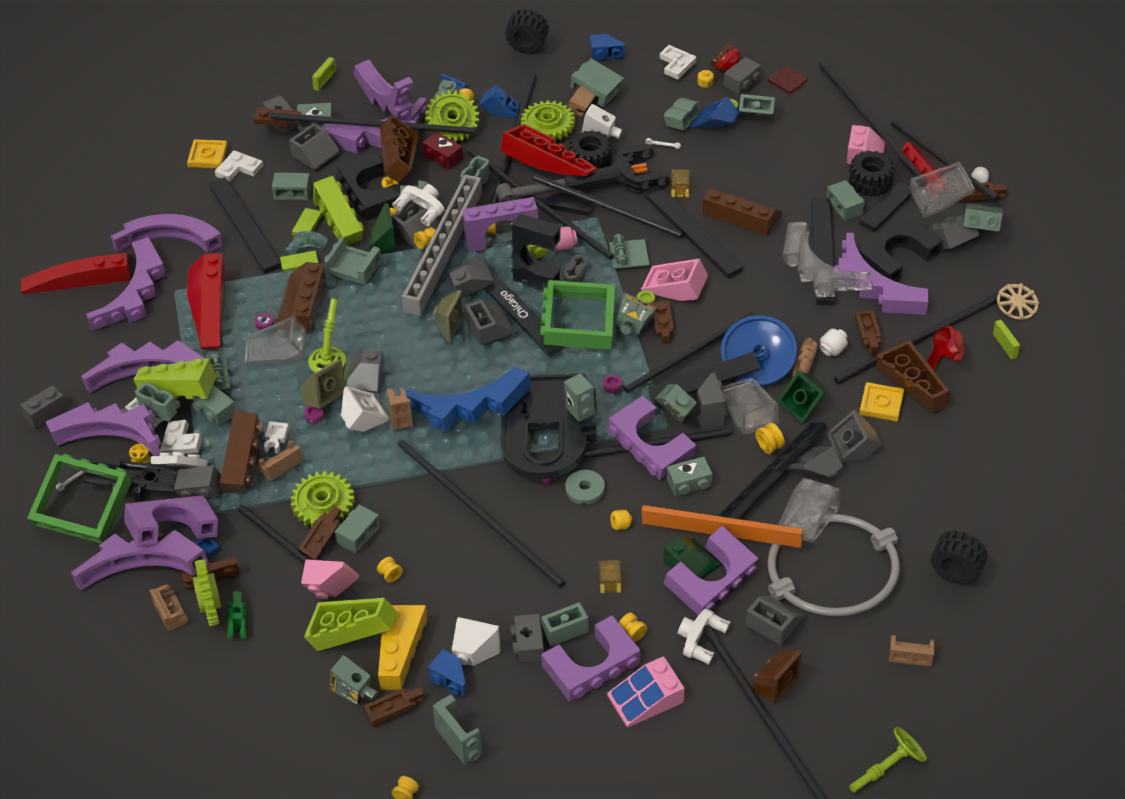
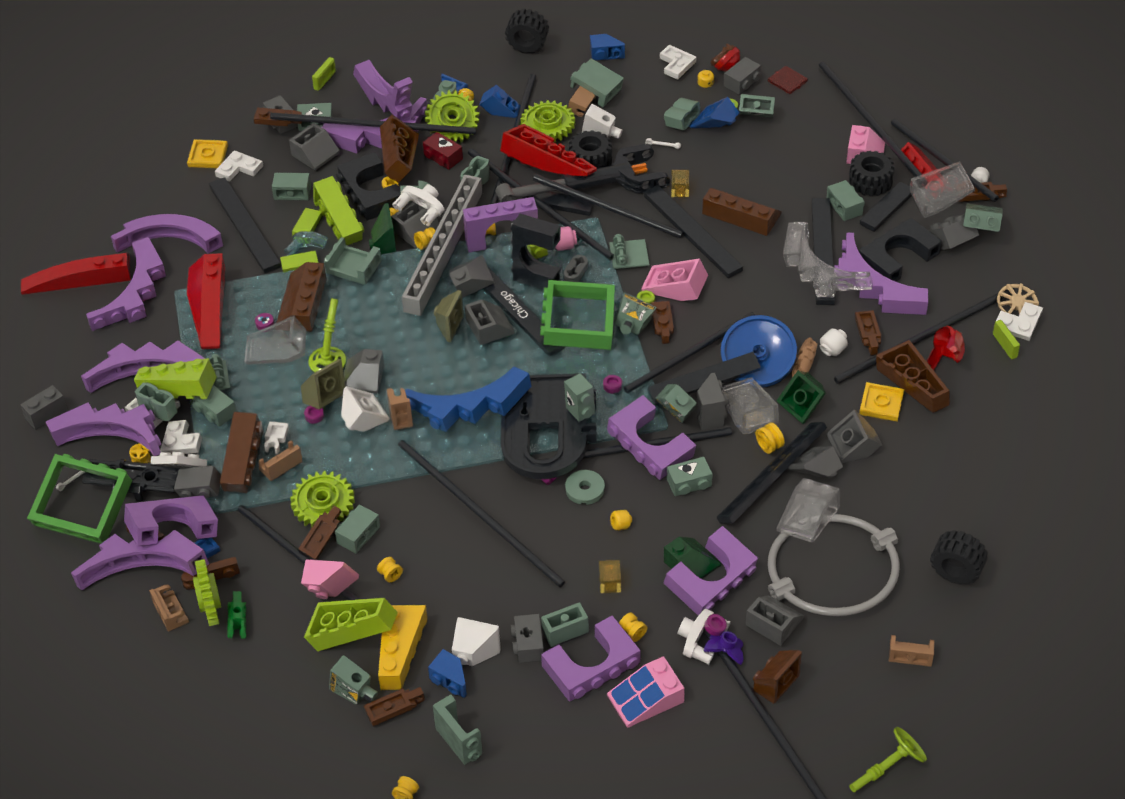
orange tile [641,505,803,548] -> none
none -> dark purple animal [703,631,743,665]
none -> magenta tile [704,614,727,636]
none -> white plate [994,302,1043,341]

